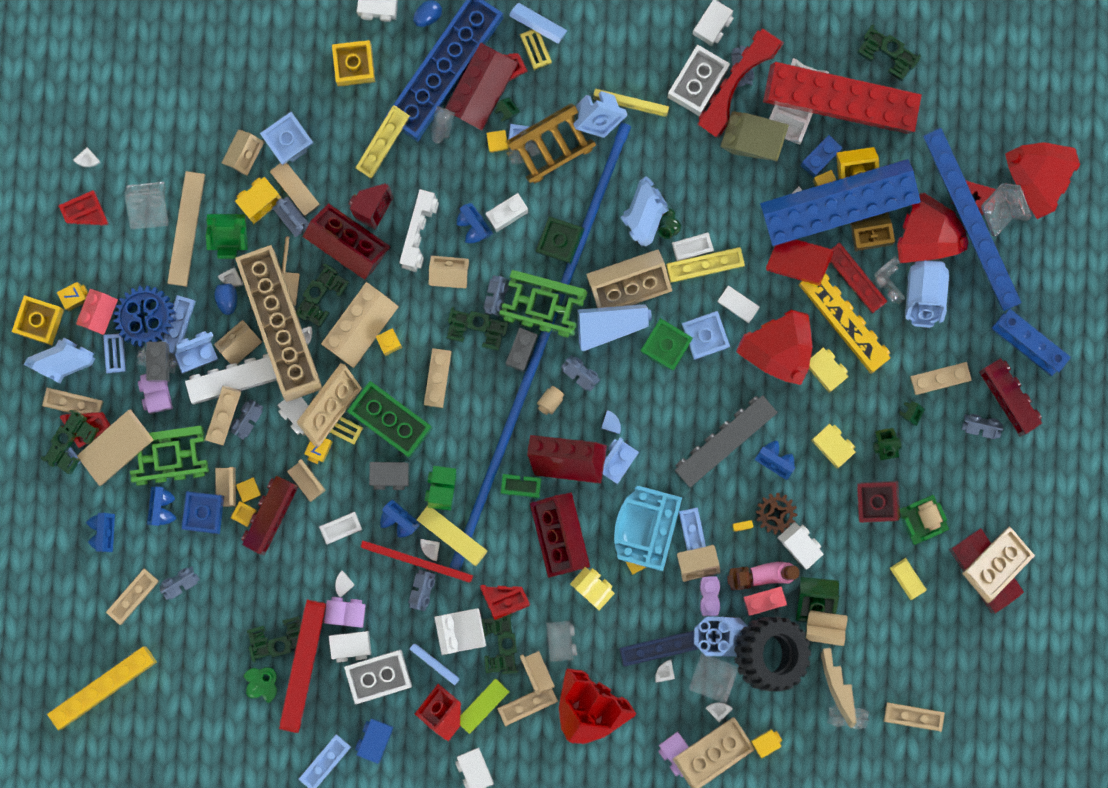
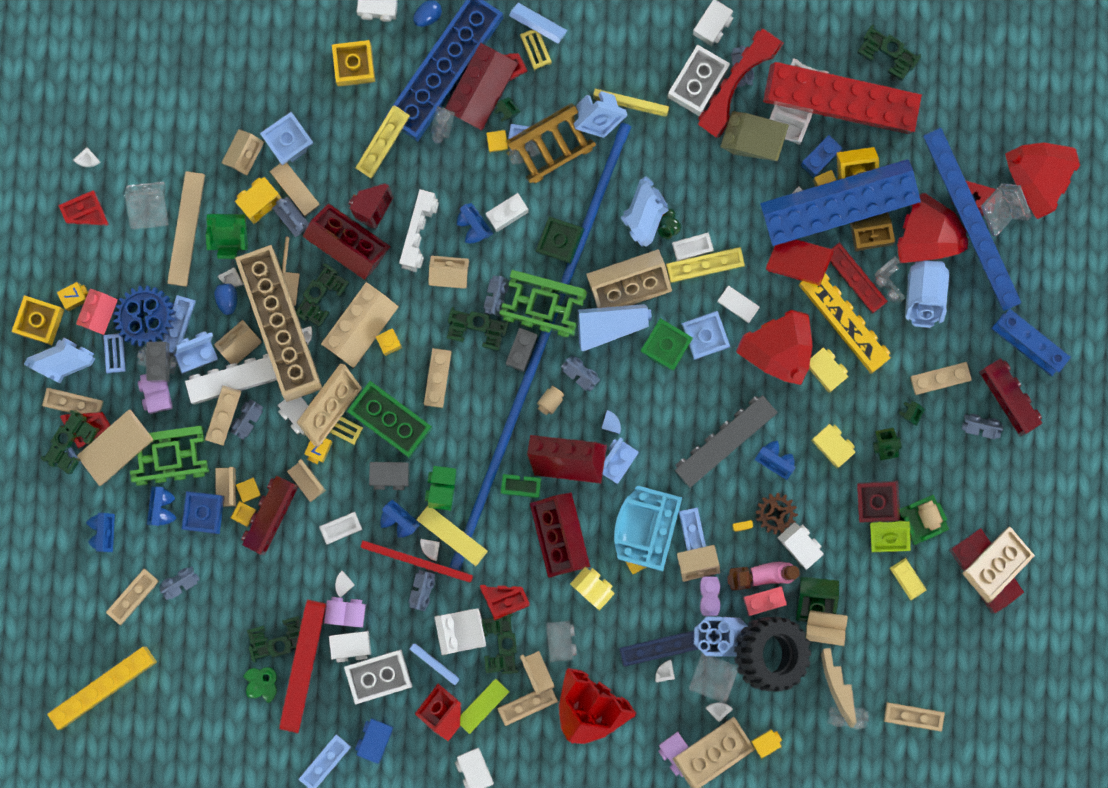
none -> lime plate [870,521,911,552]

